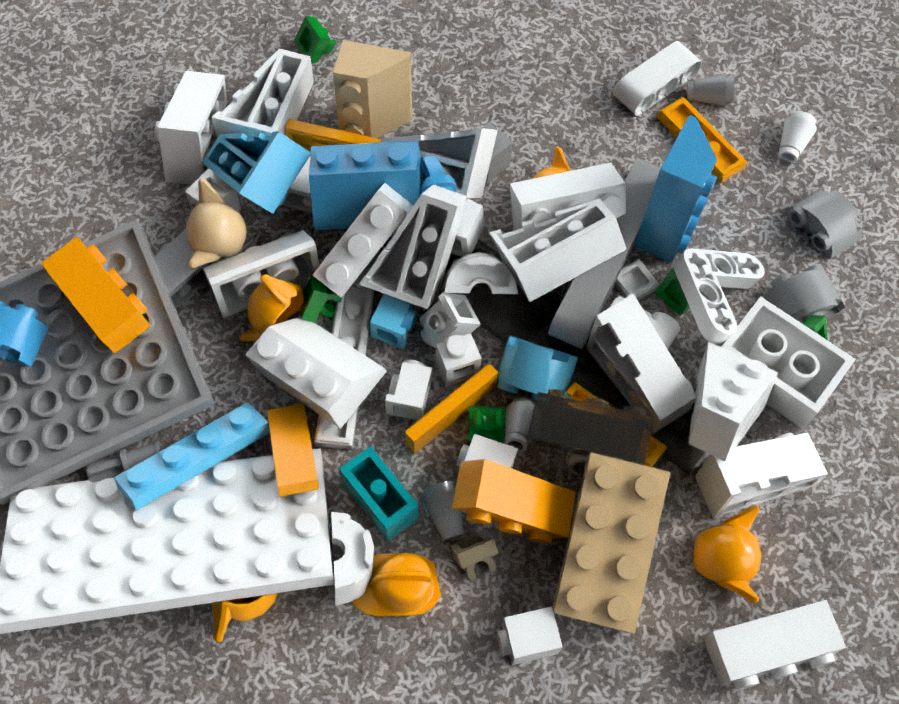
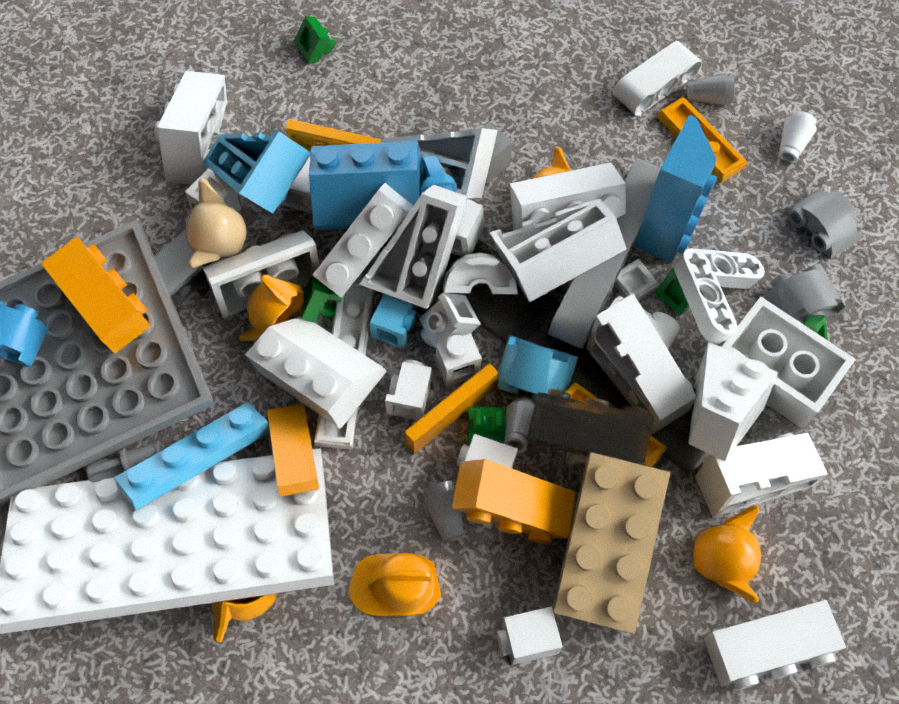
white wedge [212,49,314,138] -> none
white cylinder [331,512,374,606] -> none
tan slope [333,40,412,138] -> none
teal brick [339,446,419,542] -> none
dark tan tile [448,530,499,581] -> none

